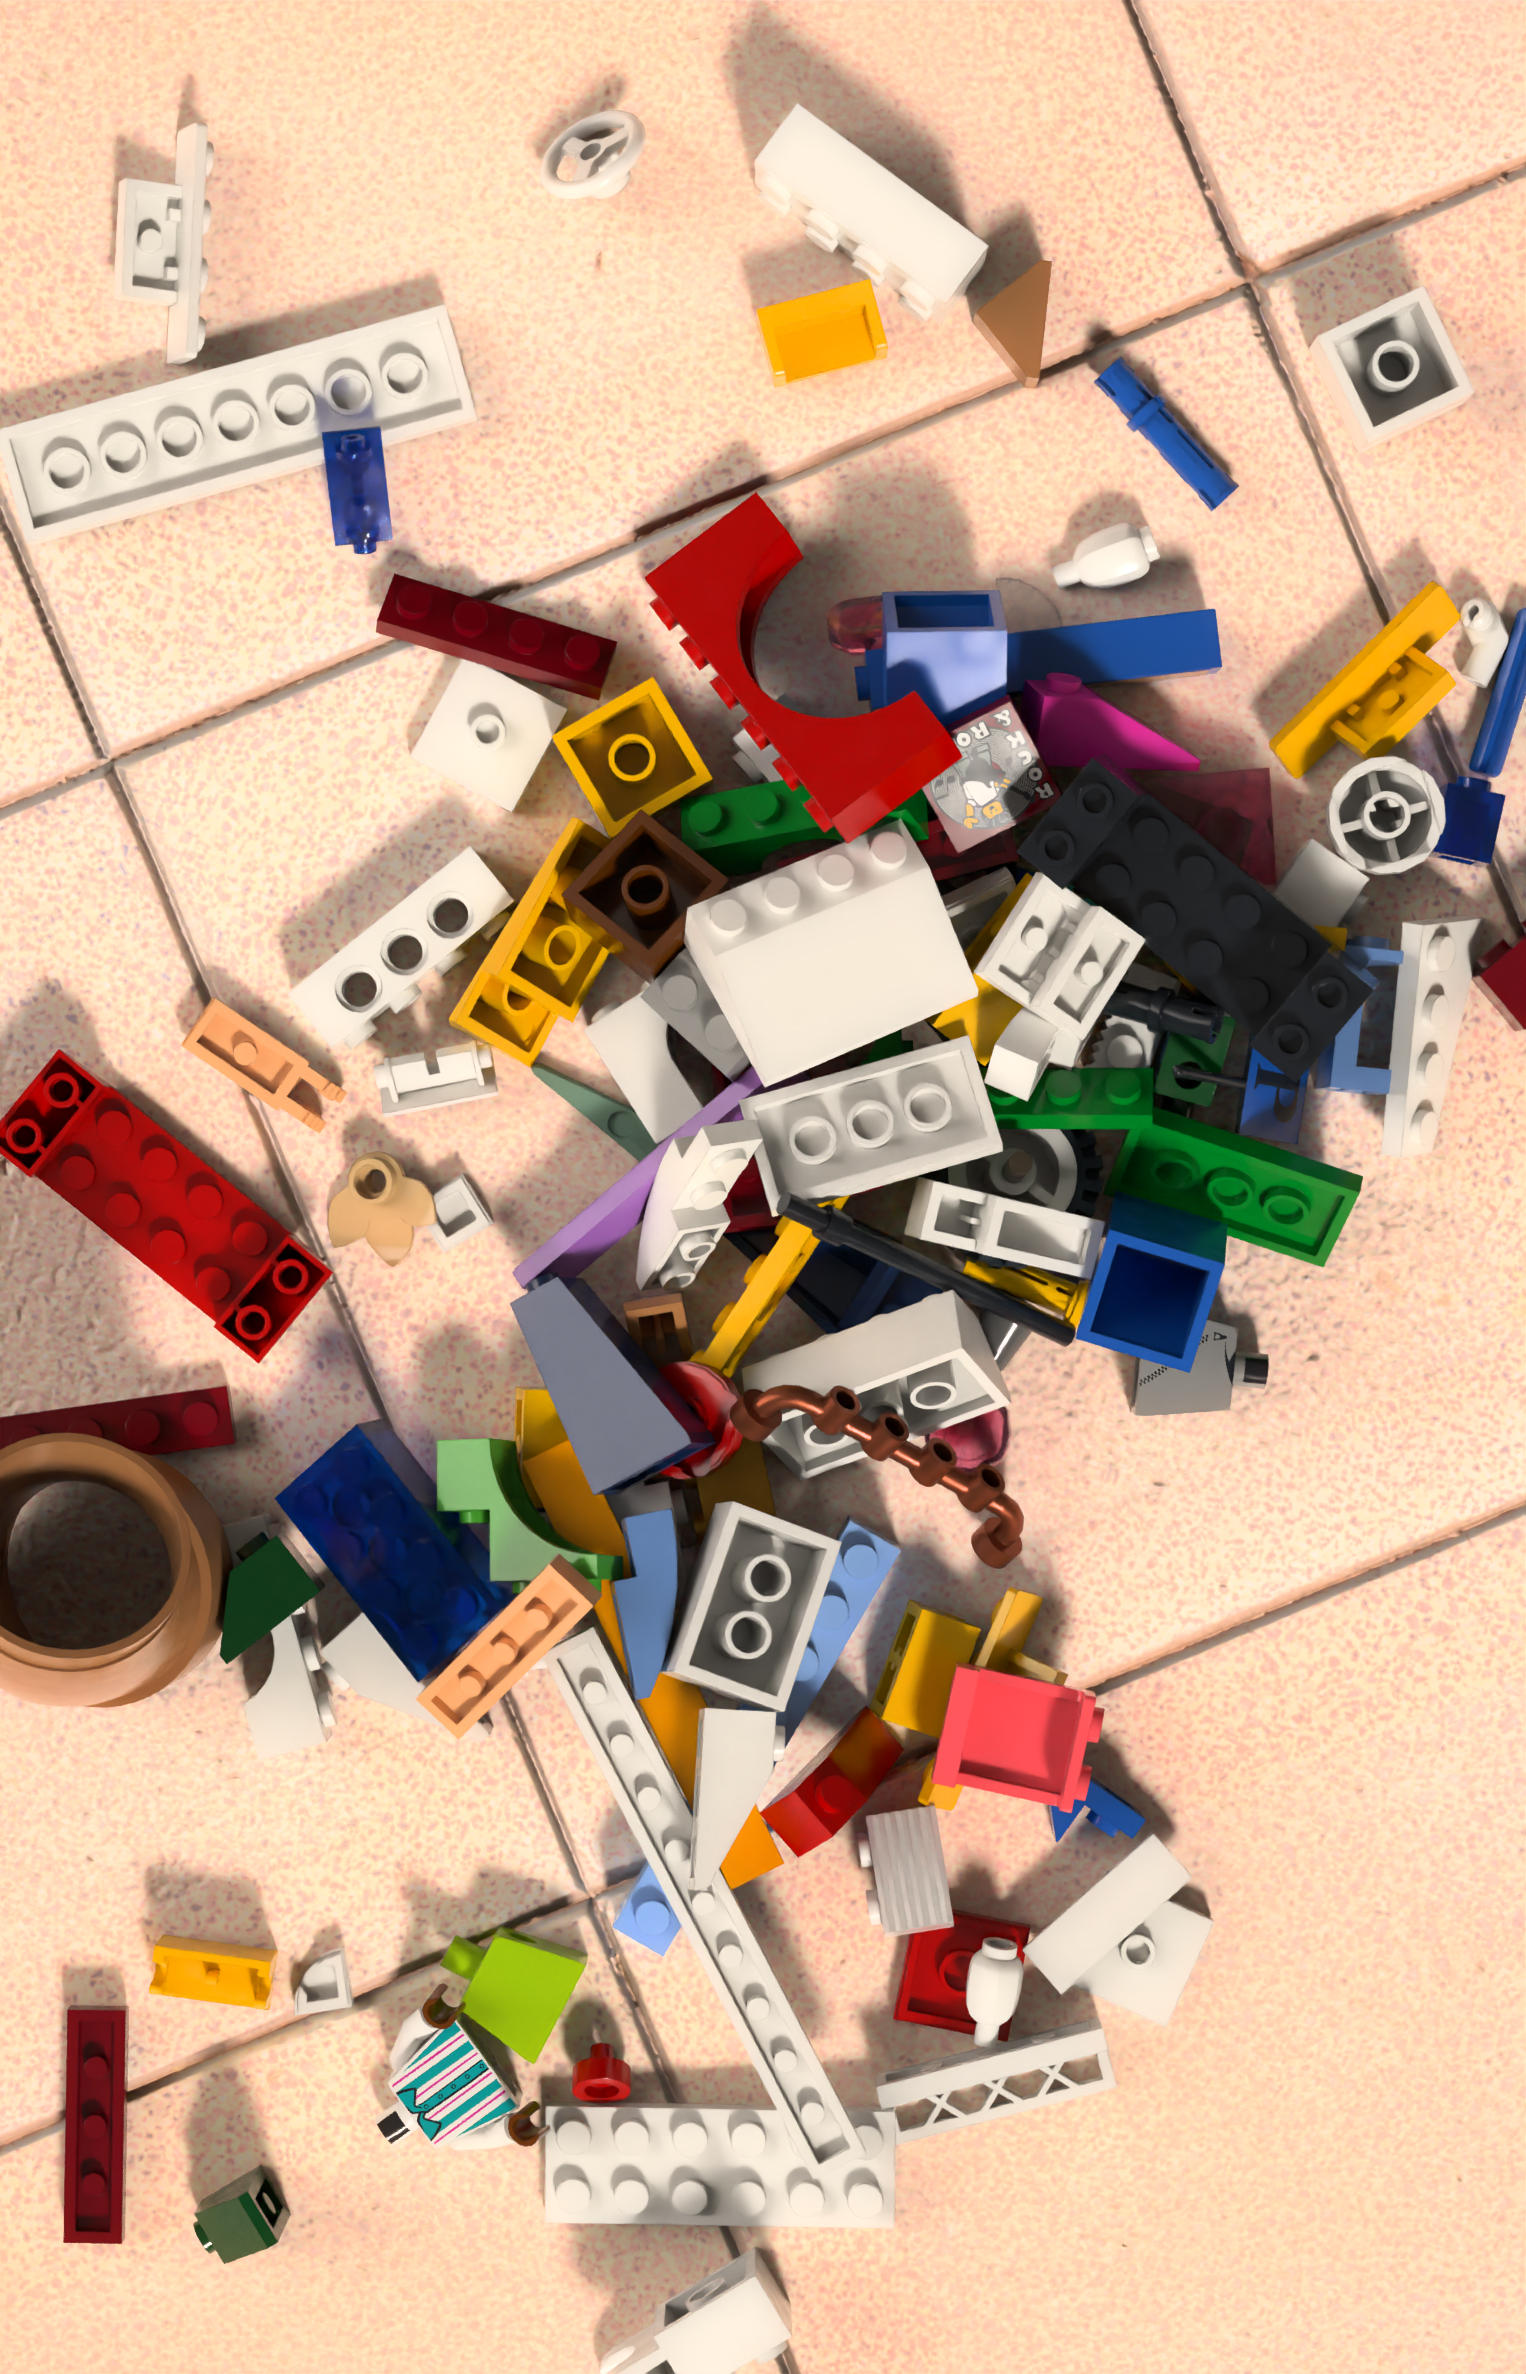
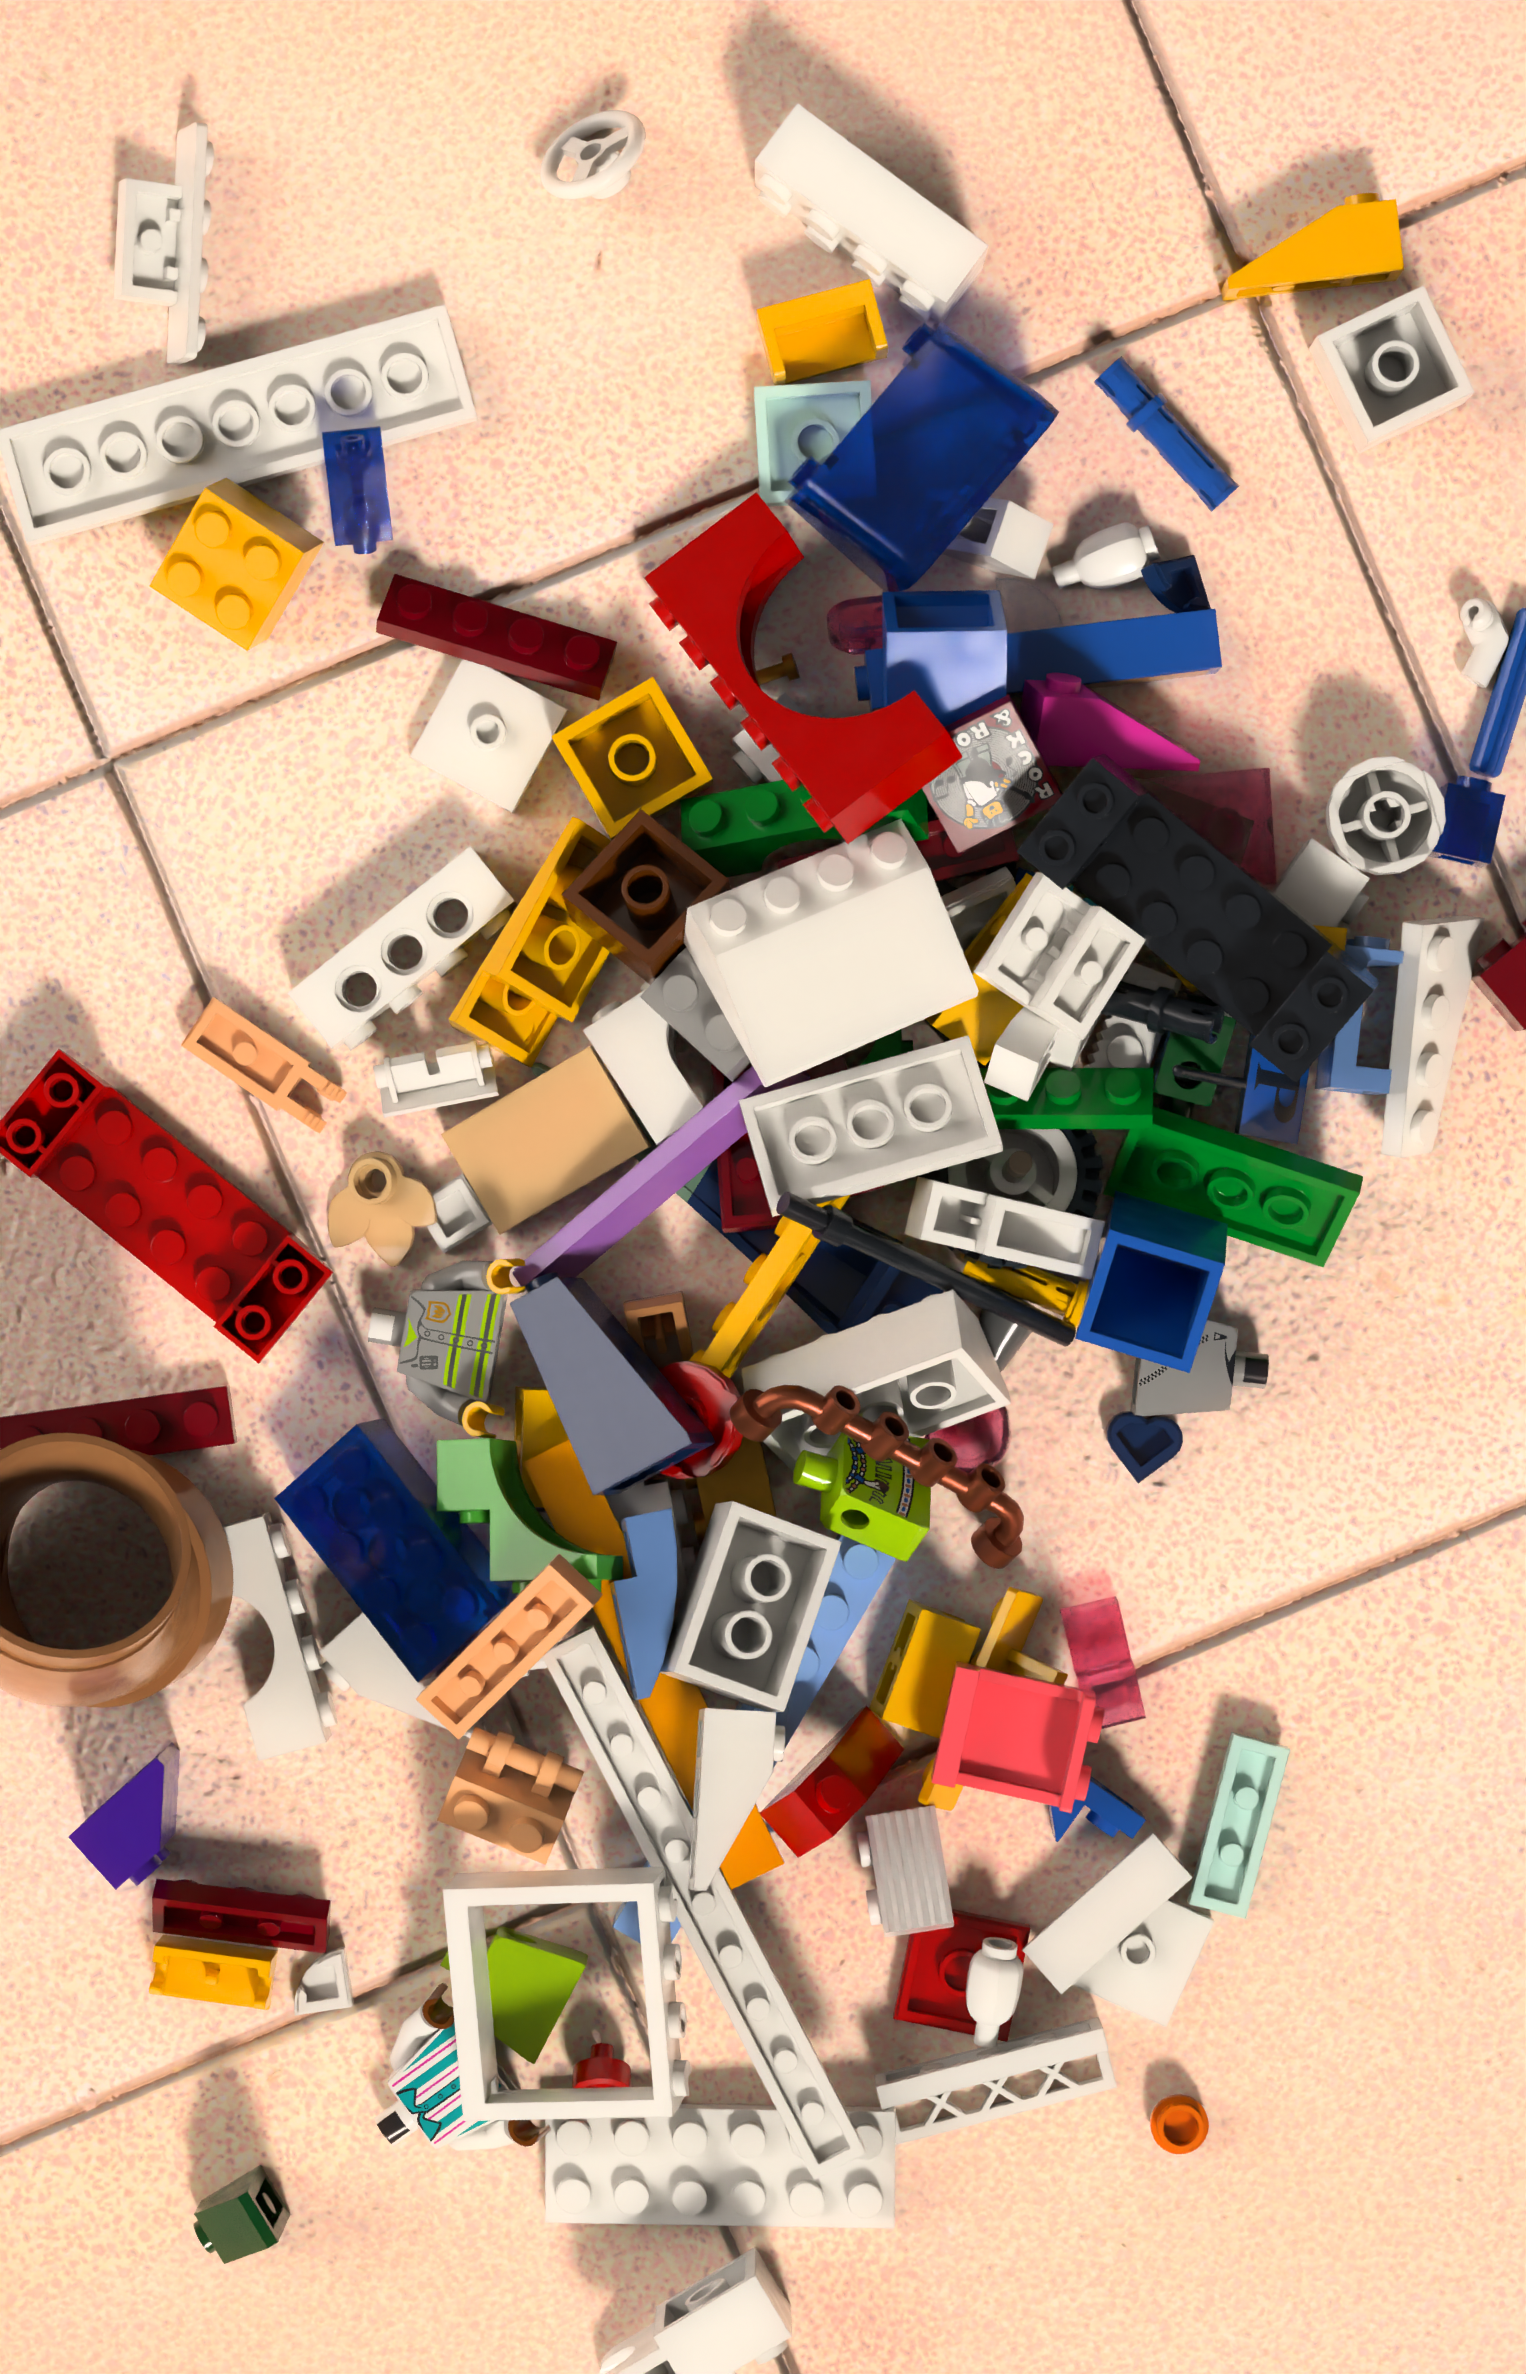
dark red plate [63,2005,129,2244] -> none
dark green slope [220,1530,326,1664] -> none
white slope [636,1118,763,1291] -> none
medium nougat slope [973,260,1052,389] -> none
yellow bracket [1269,581,1460,779] -> none
none -> dark purple slope [68,1742,180,1890]
none -> yellow brick [149,477,324,651]
none -> dark red plate [152,1879,331,1954]
none -> light grey torso [368,1258,525,1439]
none -> light nougat brick [437,1727,584,1865]
none -> tan tile [441,1045,651,1235]
none -> white window [443,1867,691,2121]
none -> light aqua plate [754,380,877,507]
none -> pearl gold piece [756,653,800,685]
none -> clear blue windscreen [784,321,1059,592]
none -> lime torso [793,1433,931,1562]
none -> white slope [908,486,1054,579]
none -> clear pink slope [1059,1596,1146,1729]
none -> dark blue tile [1106,1411,1183,1483]
none -> dark blue tile [1141,555,1211,613]
none -> orange plate [1150,2094,1209,2154]
none -> light aqua plate [1187,1732,1290,1919]
none -> yellow slope [1221,193,1404,301]

